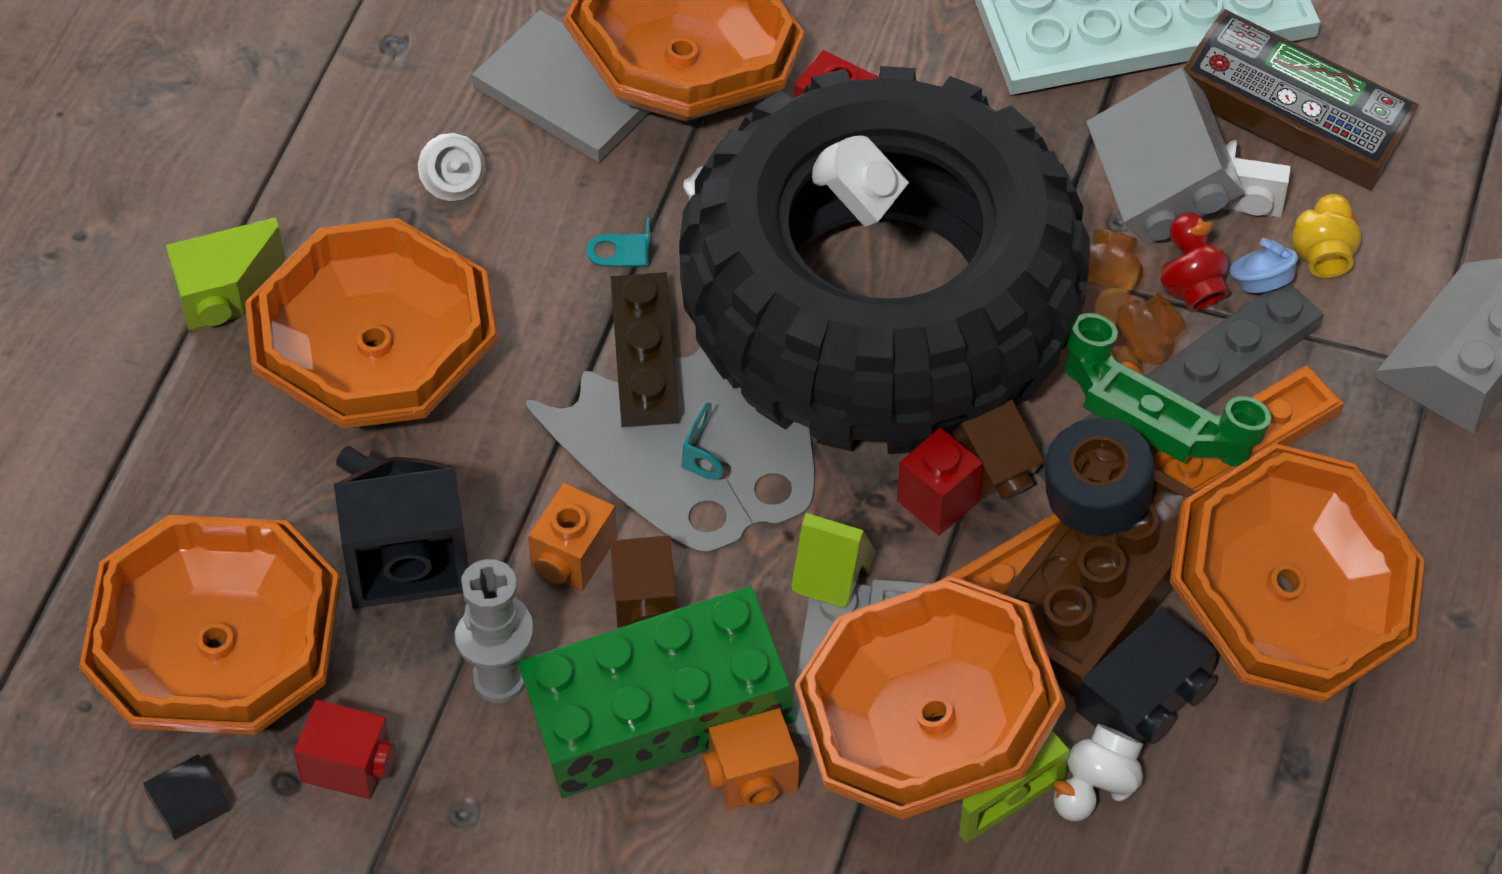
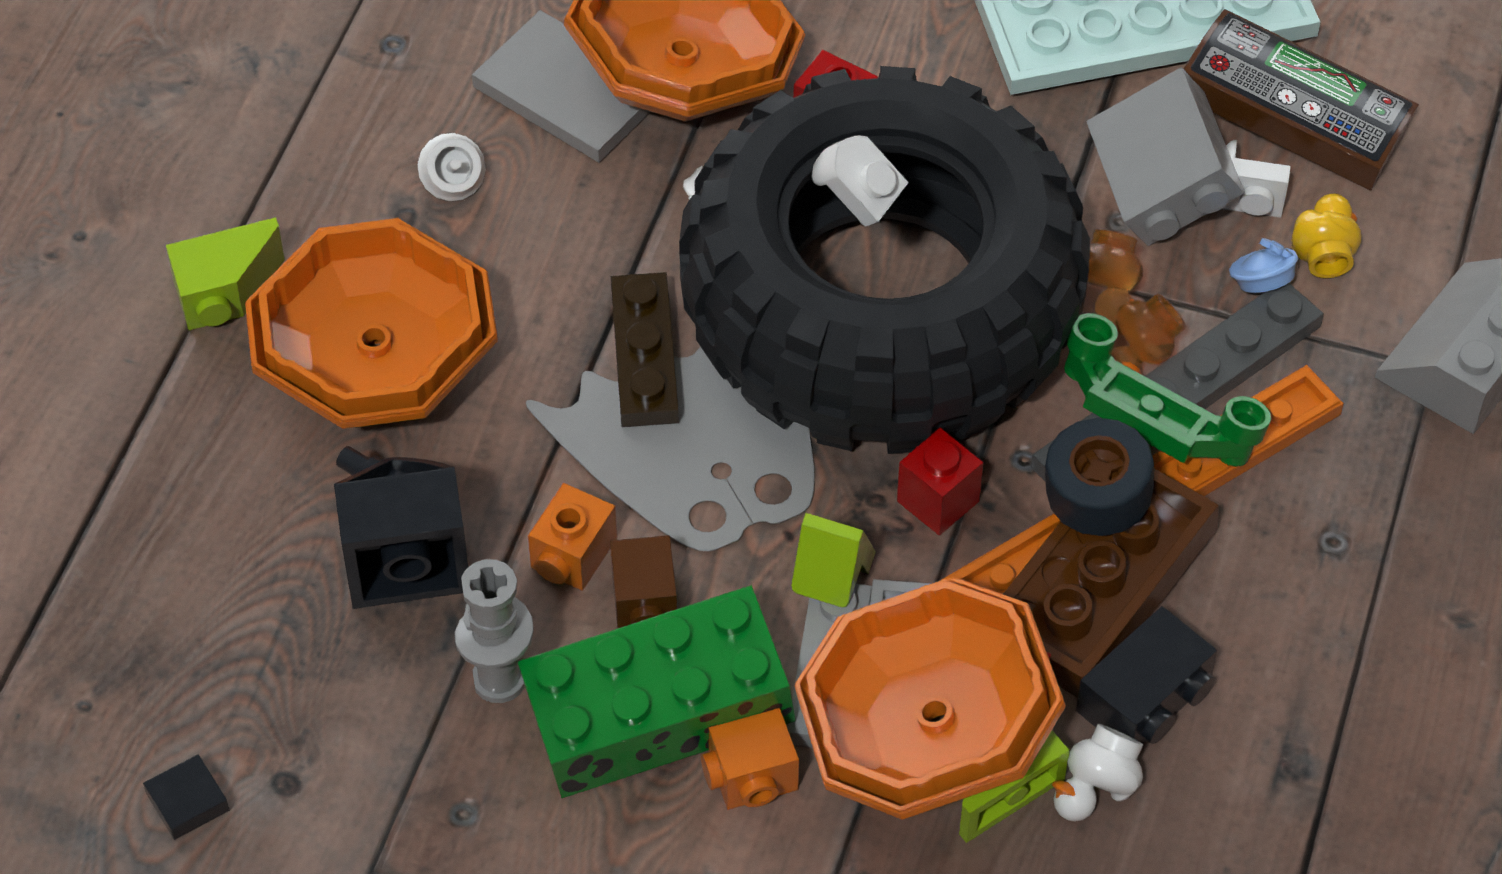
orange rock [79,515,341,735] -> none
red brick [294,699,396,800] -> none
teal piece [586,217,651,267] -> none
teal piece [681,402,724,479] -> none
reddish brown brick [951,400,1045,500] -> none
red animal [1160,212,1229,312] -> none
orange rock [1170,443,1425,703] -> none

